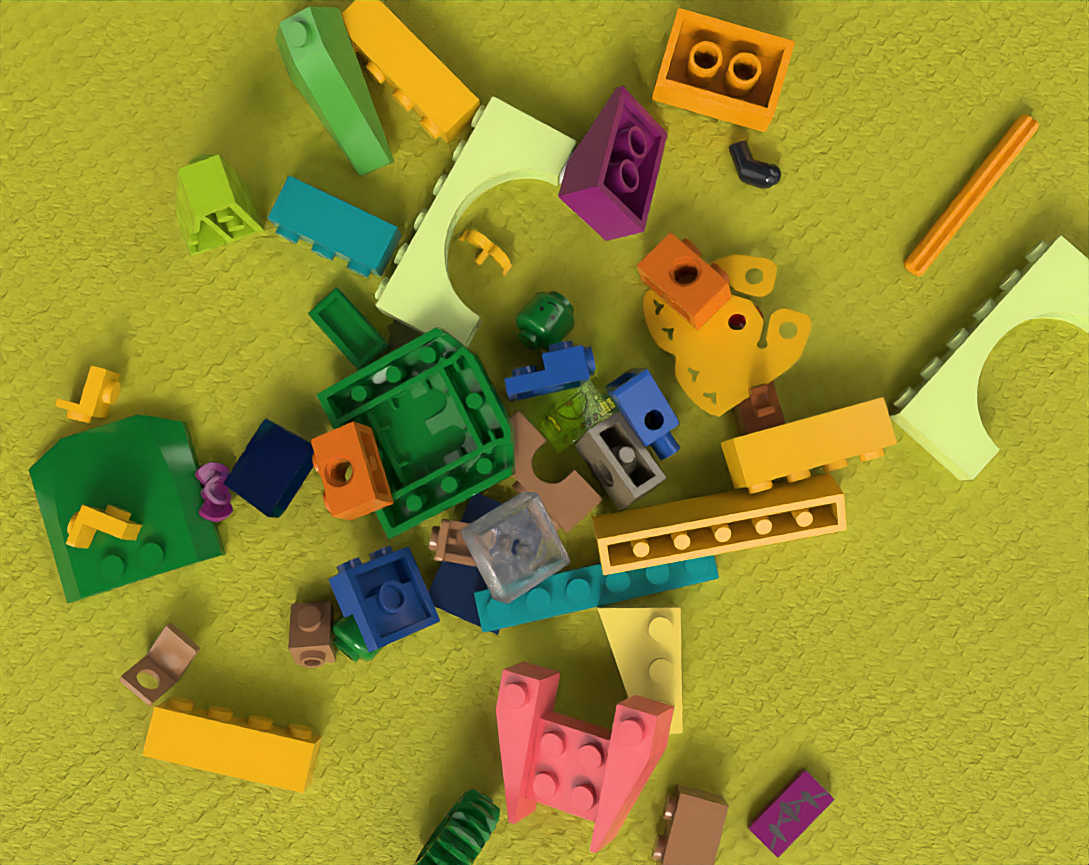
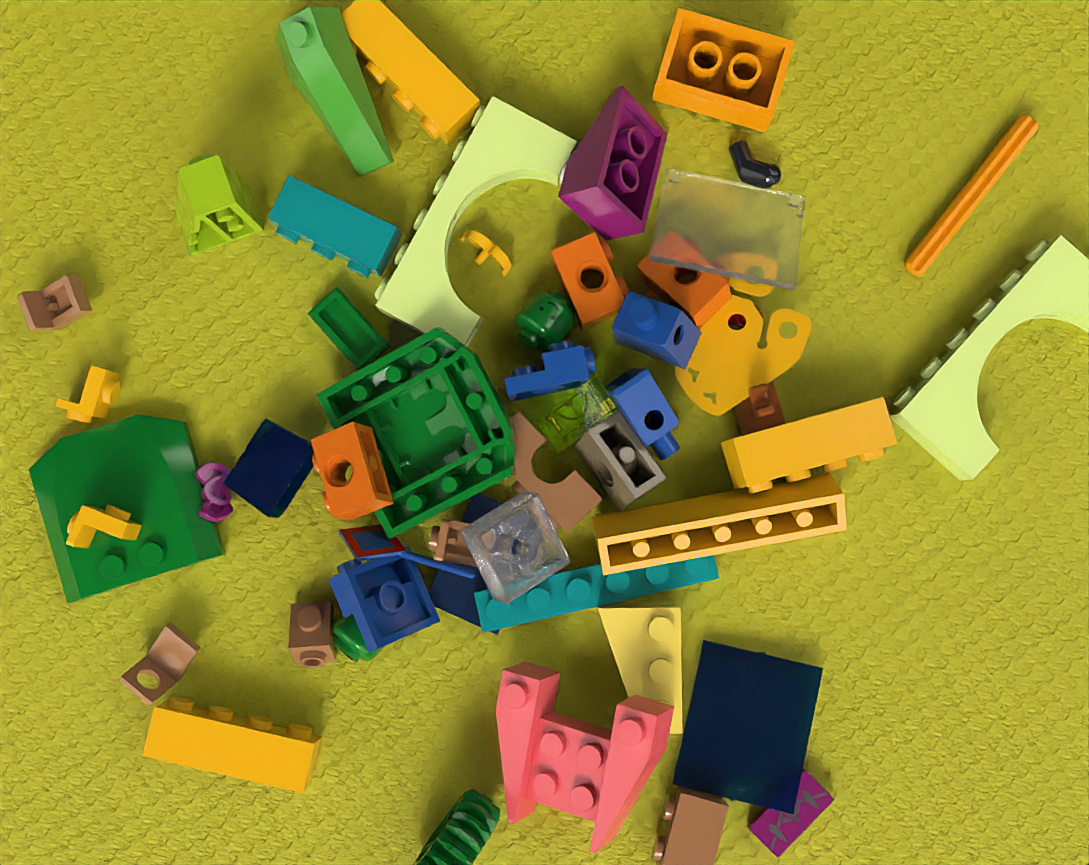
none -> medium nougat bracket [17,274,93,331]
none -> blue piece [339,524,475,579]
none -> orange brick [550,232,629,330]
none -> blue torso [612,291,702,369]
none -> clear piece [649,167,806,290]
none -> clear blue piece [672,640,823,814]

